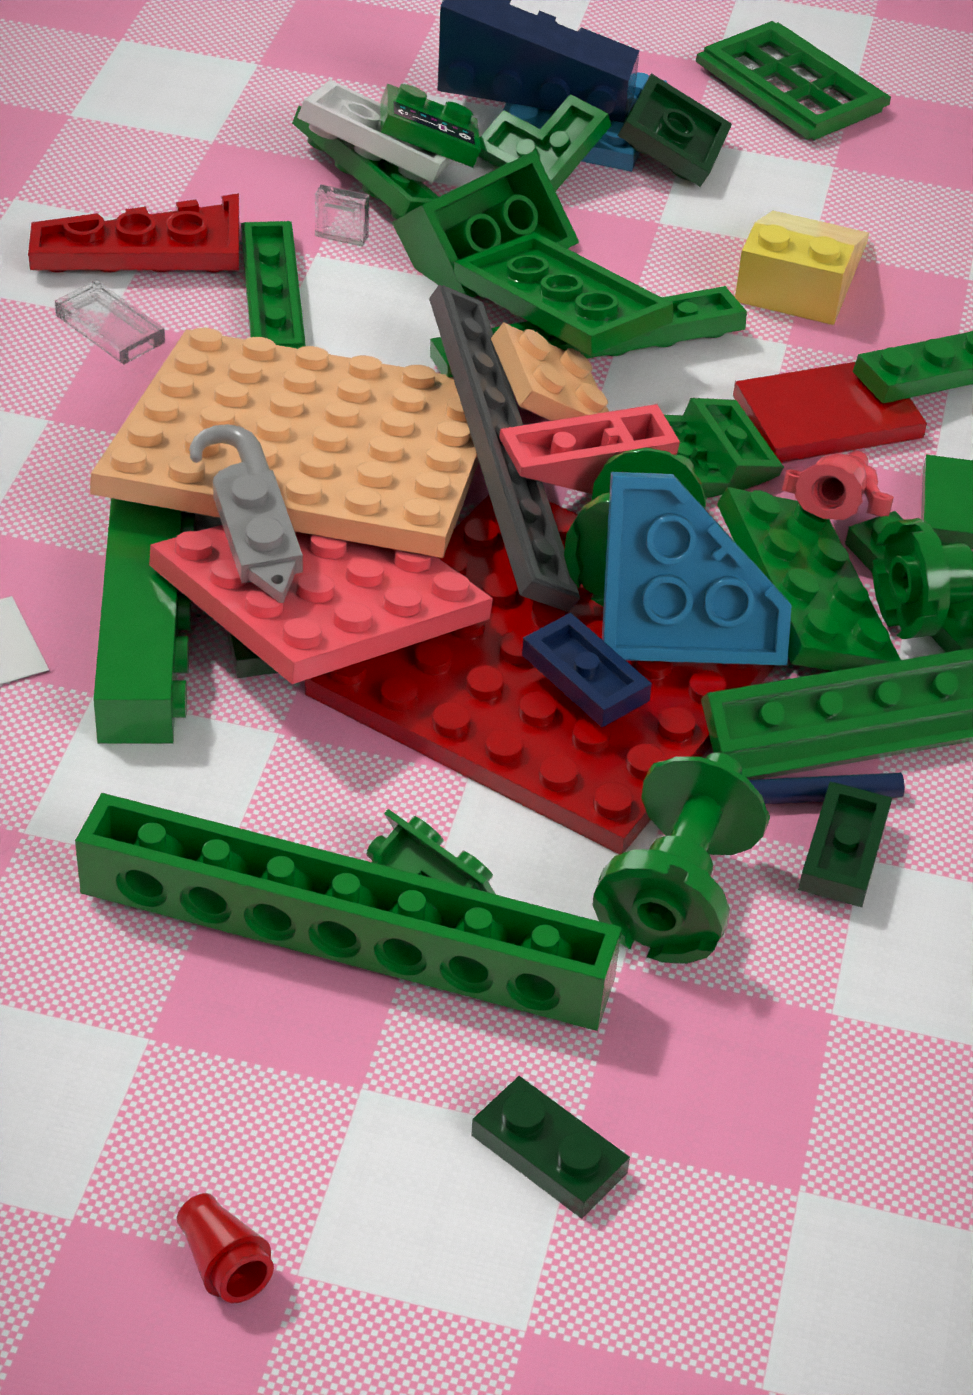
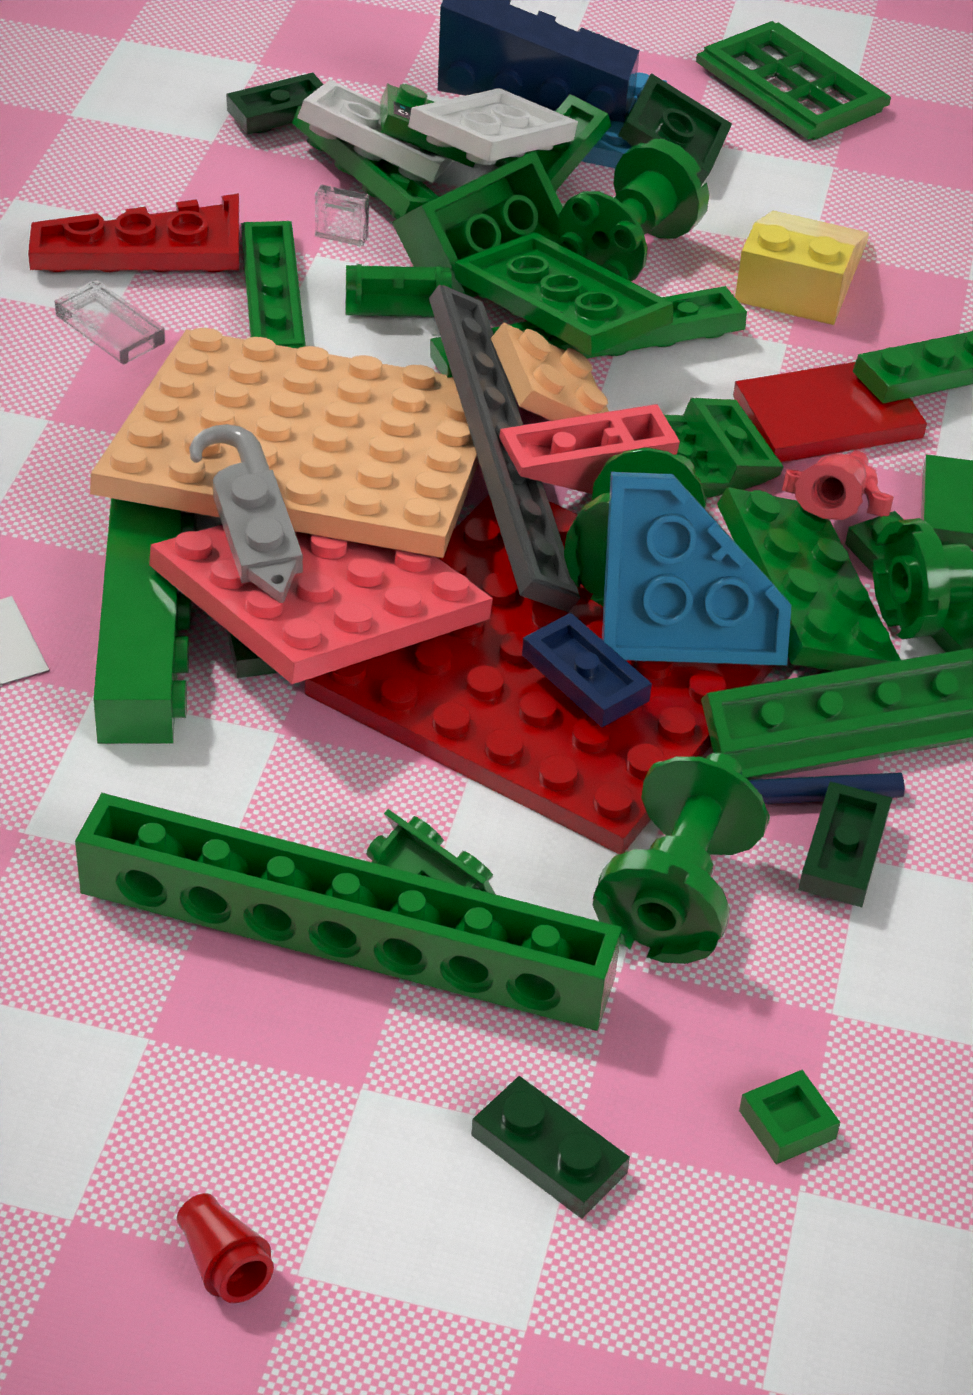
none -> dark green plate [226,72,324,135]
none -> green hinge [345,264,452,317]
none -> white plate [408,88,578,165]
none -> green piece [556,139,710,281]
none -> green tile [739,1069,841,1165]

